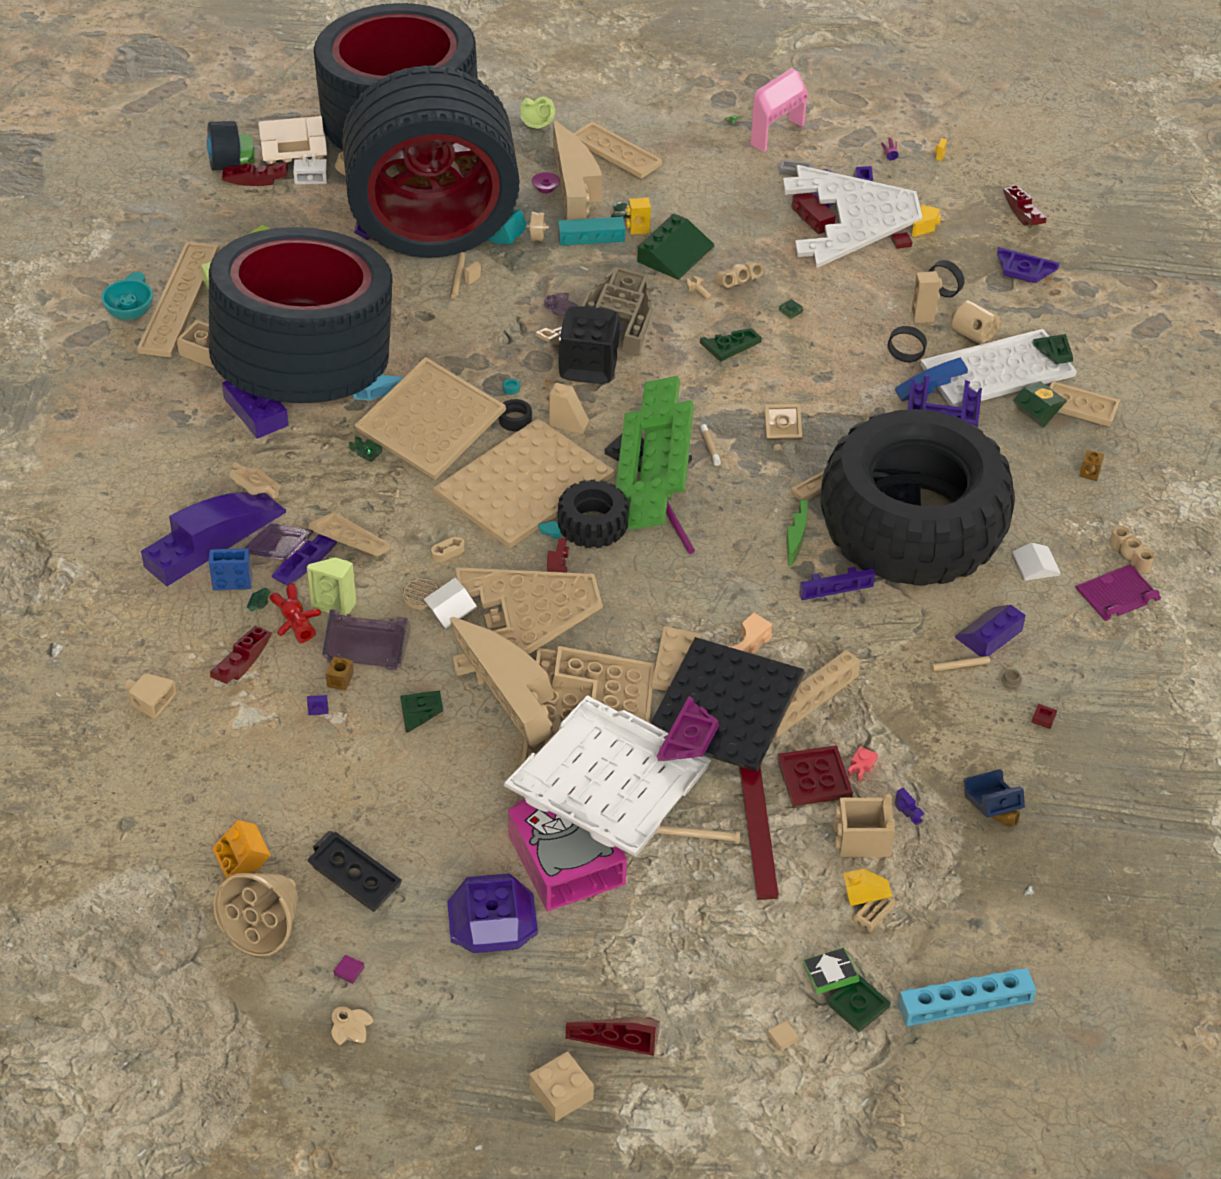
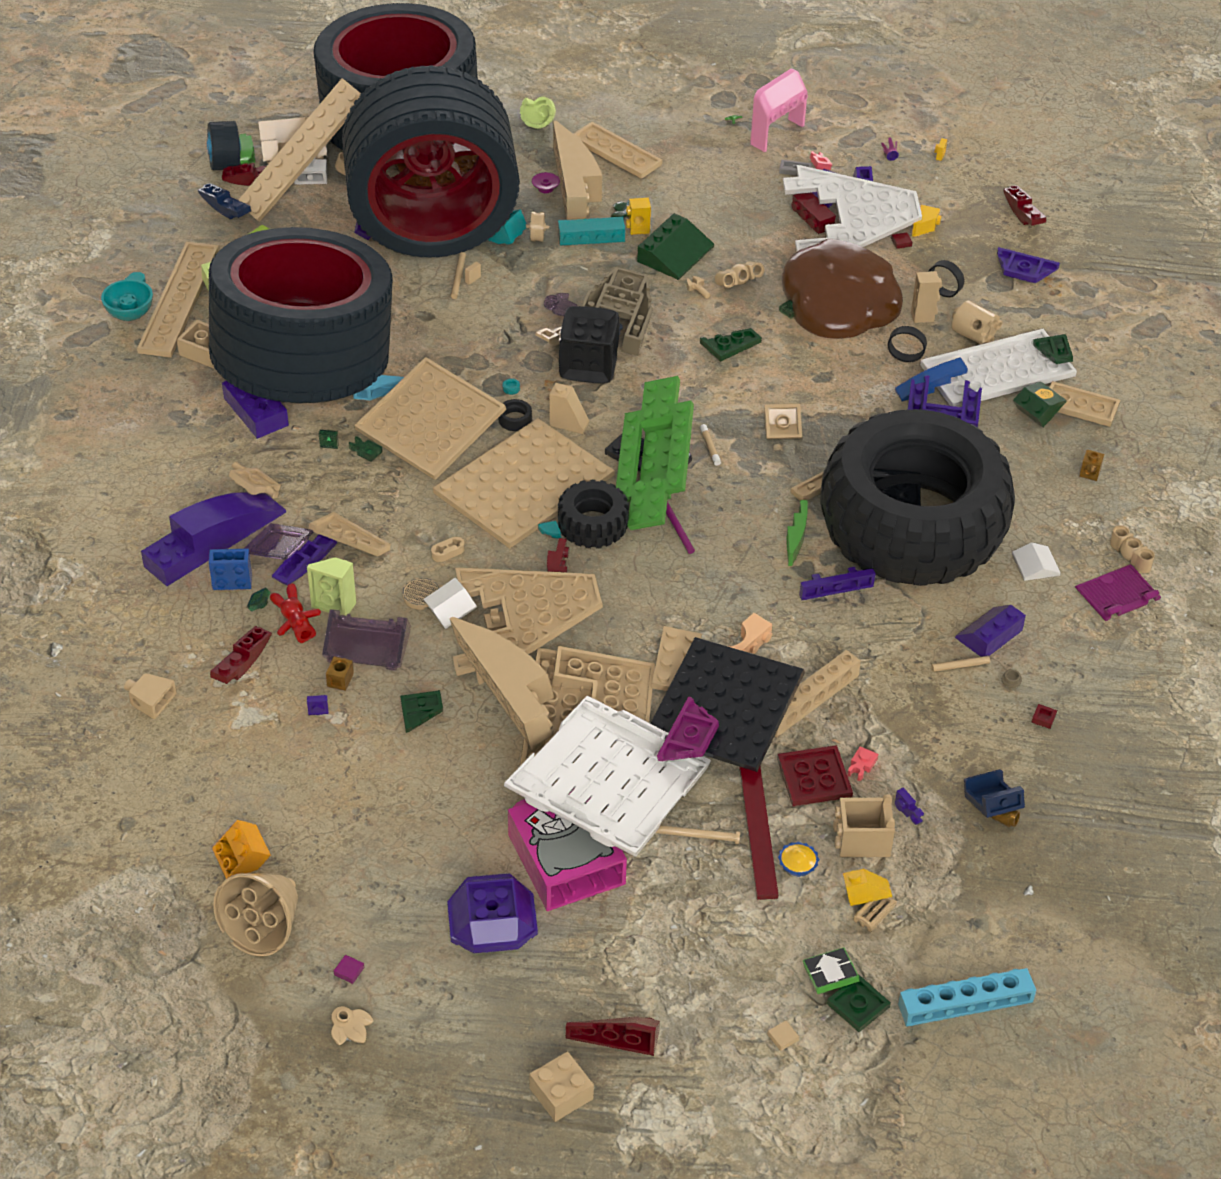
black hinge [308,831,402,912] -> none
none -> dark blue slope [198,183,251,220]
none -> tan plate [238,78,361,222]
none -> clear green plate [319,429,339,449]
none -> yellow piece [778,841,820,877]
none -> reddish brown plant [782,239,903,339]
none -> coral plate [810,151,832,170]

